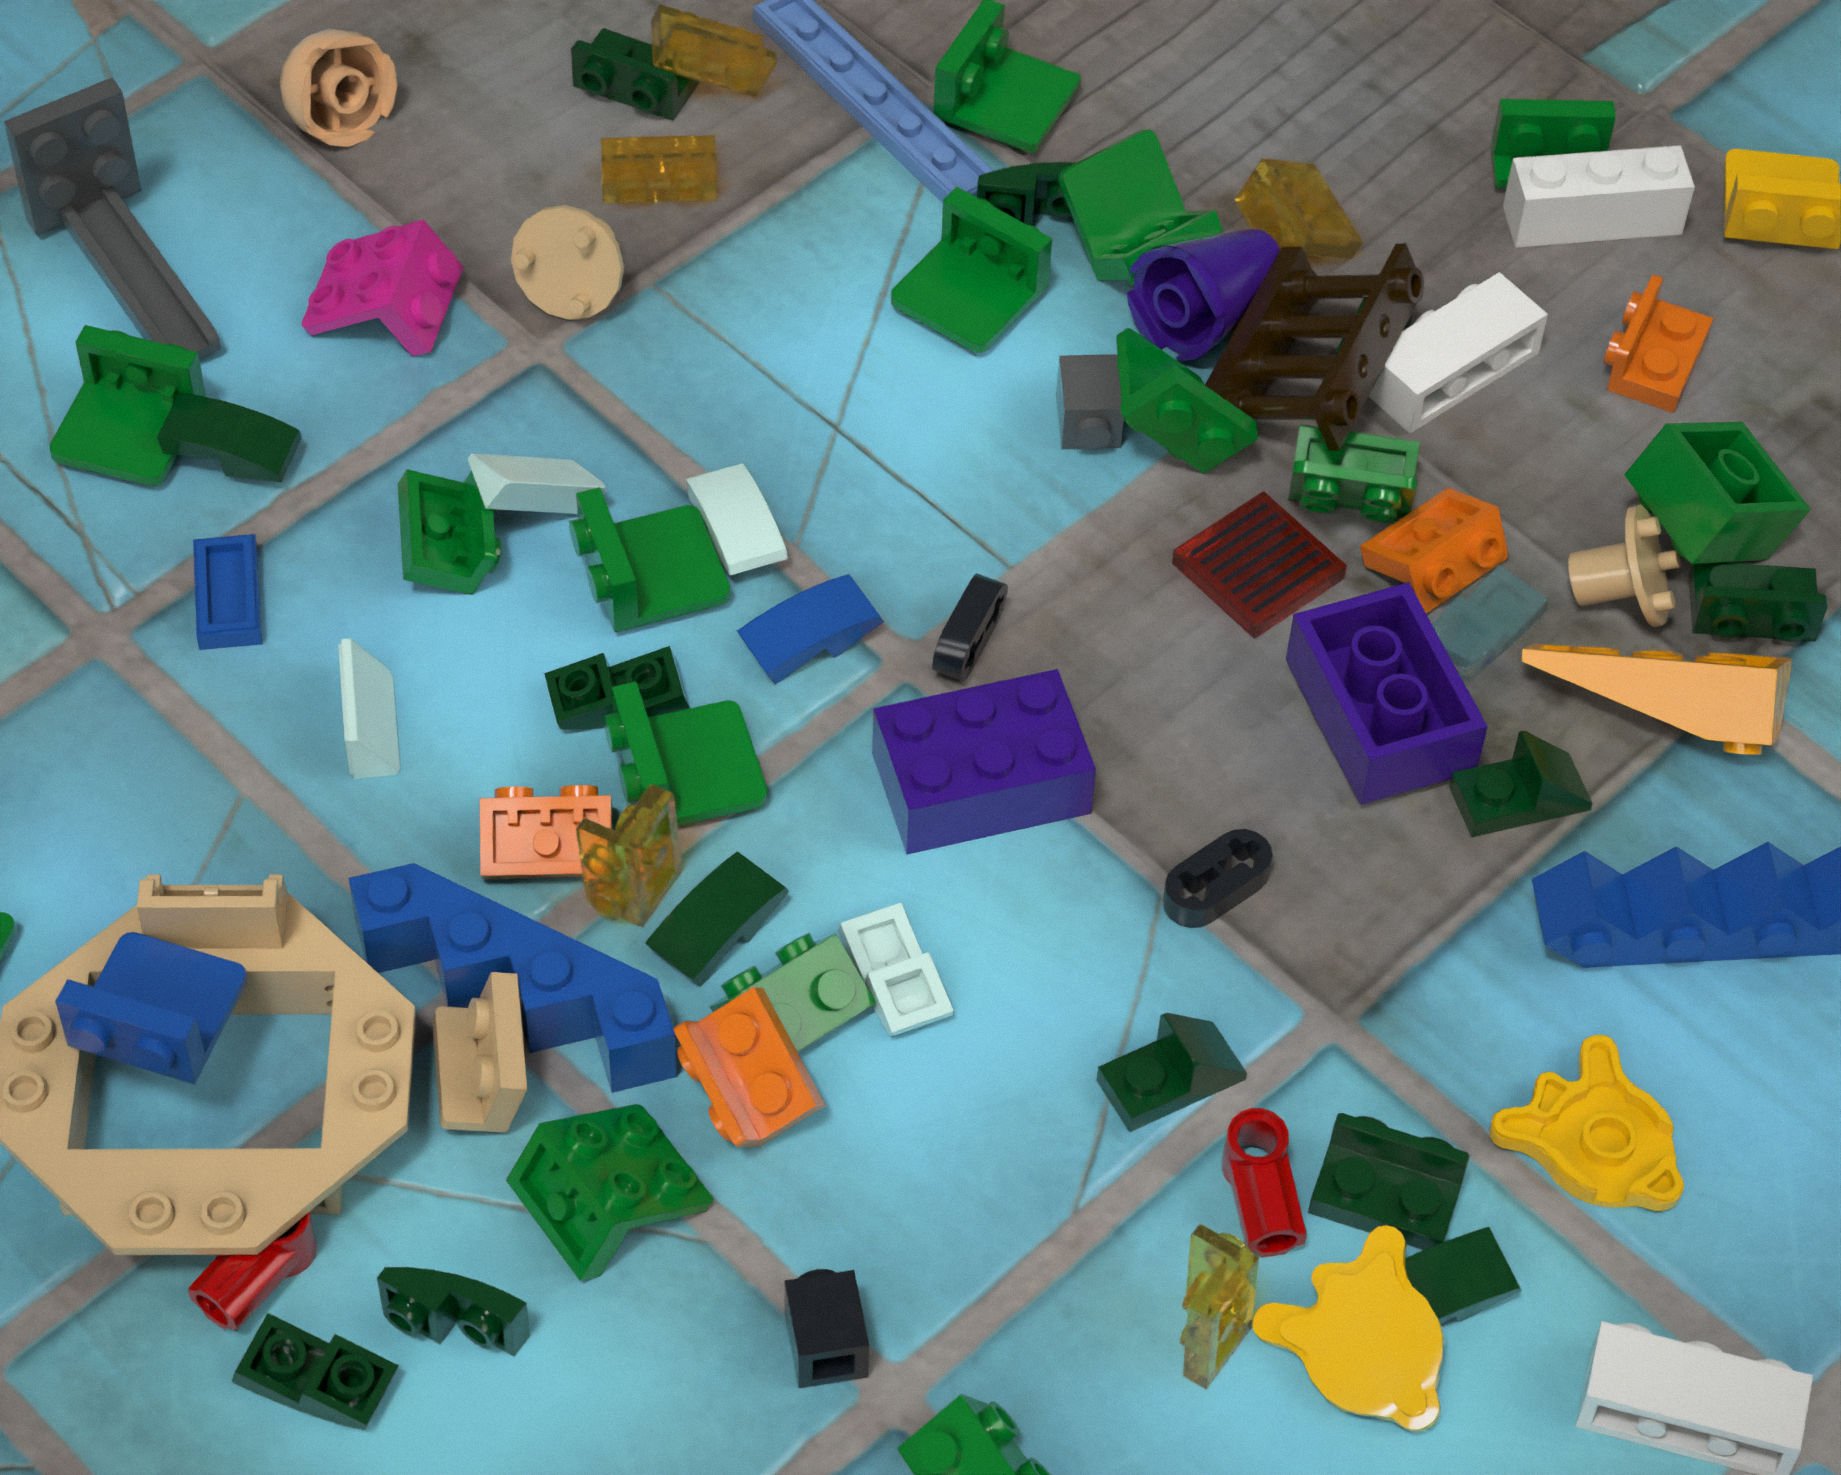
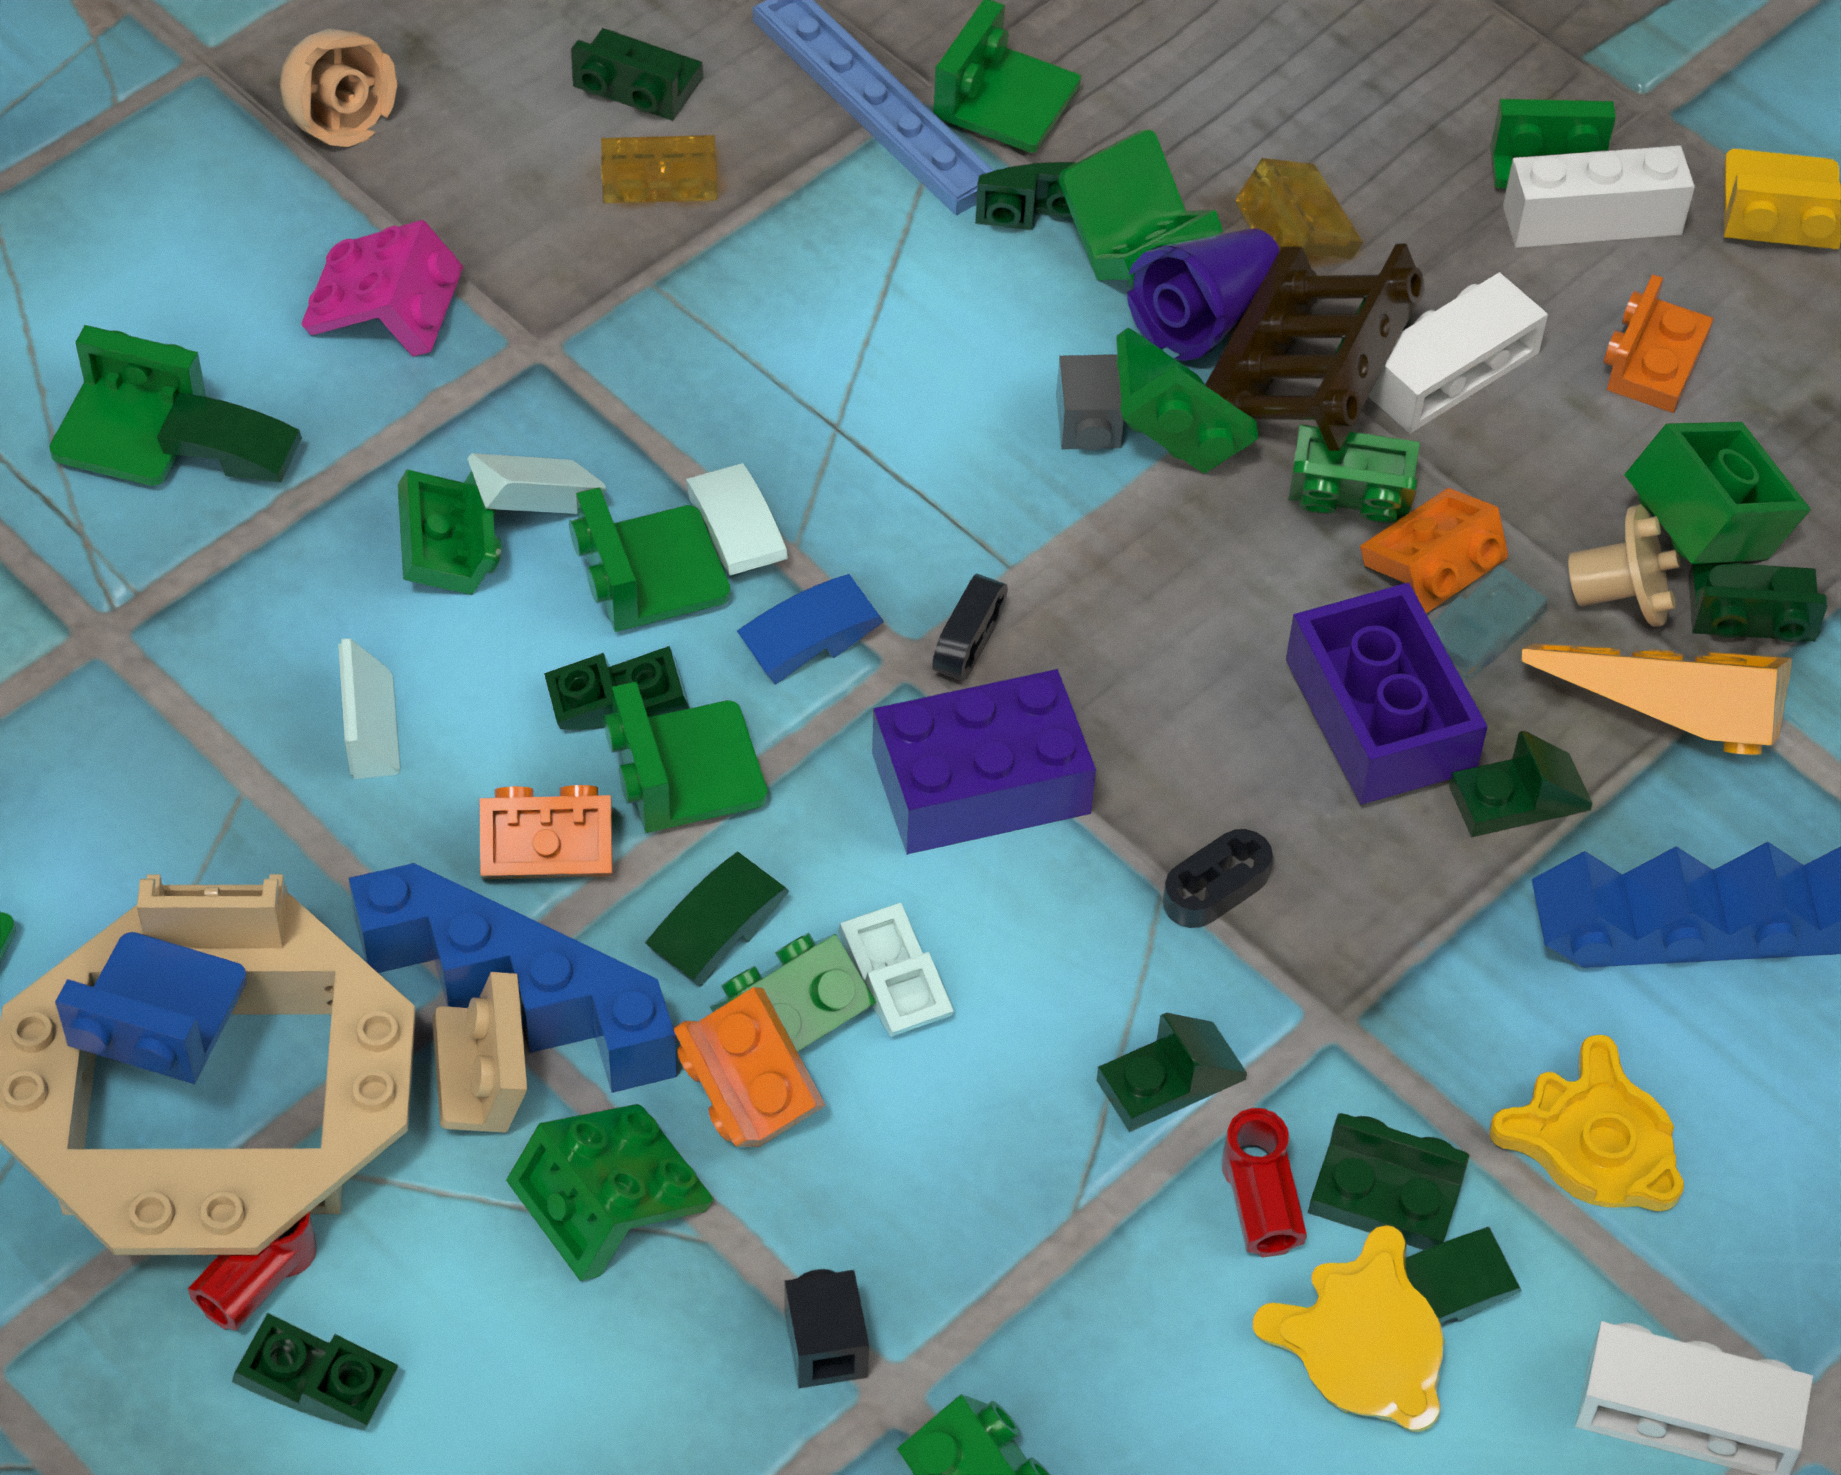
dark grey bracket [4,77,221,359] -> none
blue tile [193,534,262,650] -> none
dark green slope [377,1267,530,1357] -> none
tan piece [511,205,624,320] -> none
clear yellow bracket [576,784,682,928] -> none
clear yellow bracket [651,4,777,98] -> none
green bracket [891,186,1052,353] -> none
clear red tile [1172,491,1347,639] -> none
clear yellow bracket [1180,1224,1259,1390] -> none

